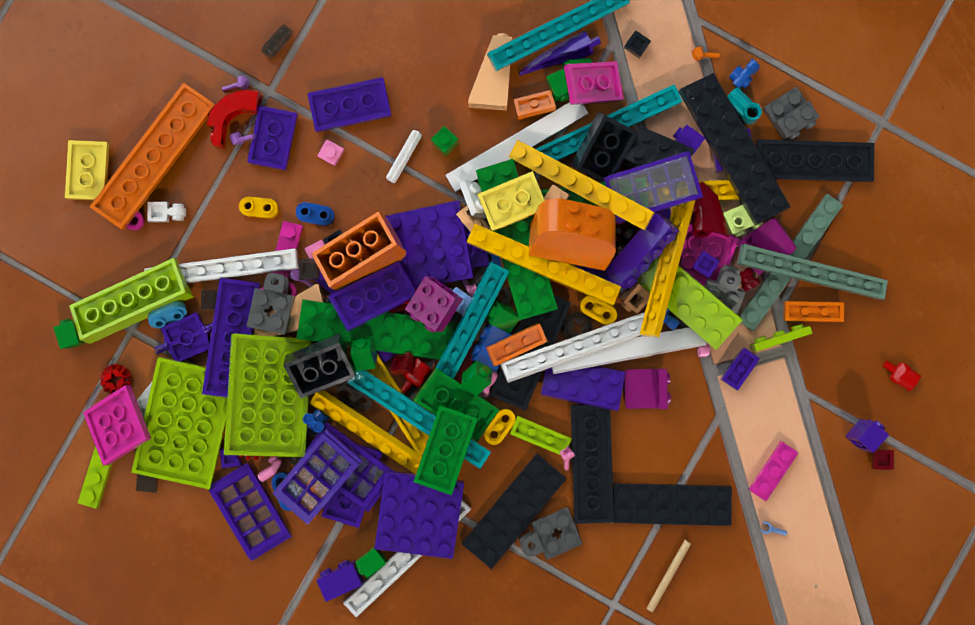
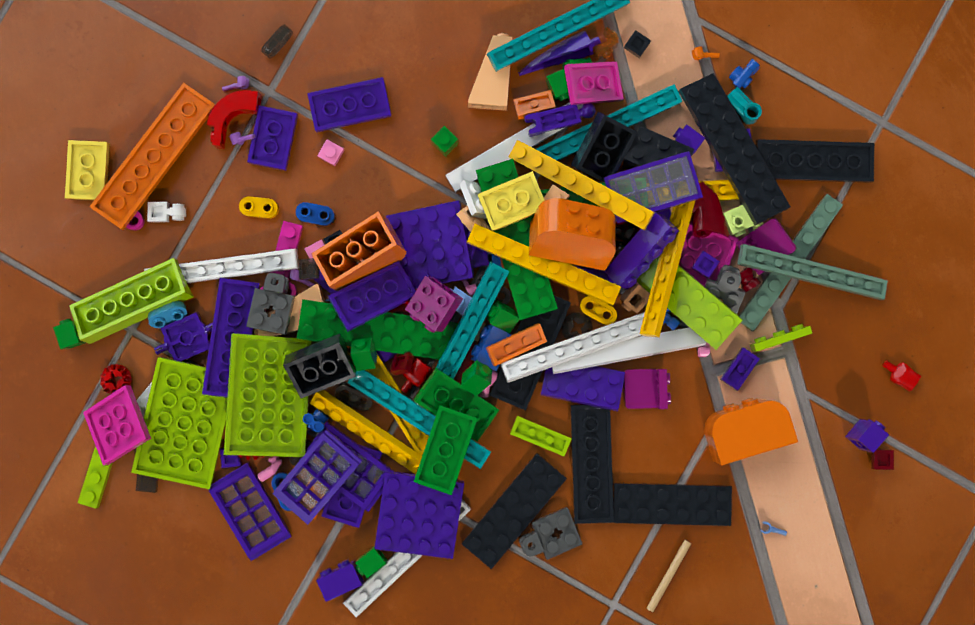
clear smoke tile [201,290,218,310] -> none
white axle [386,130,422,183] -> none
yellow plate [484,409,515,445] -> none
bright pink hand [560,446,575,470] -> none
dark pink plate [748,441,798,501] -> none
dark grey plate [762,86,820,140] -> none
orange plate [783,301,844,322] -> none
none -> dark purple plate [524,103,596,137]
none -> clear orange bracket [594,27,619,60]
none -> orange brick [704,398,798,466]

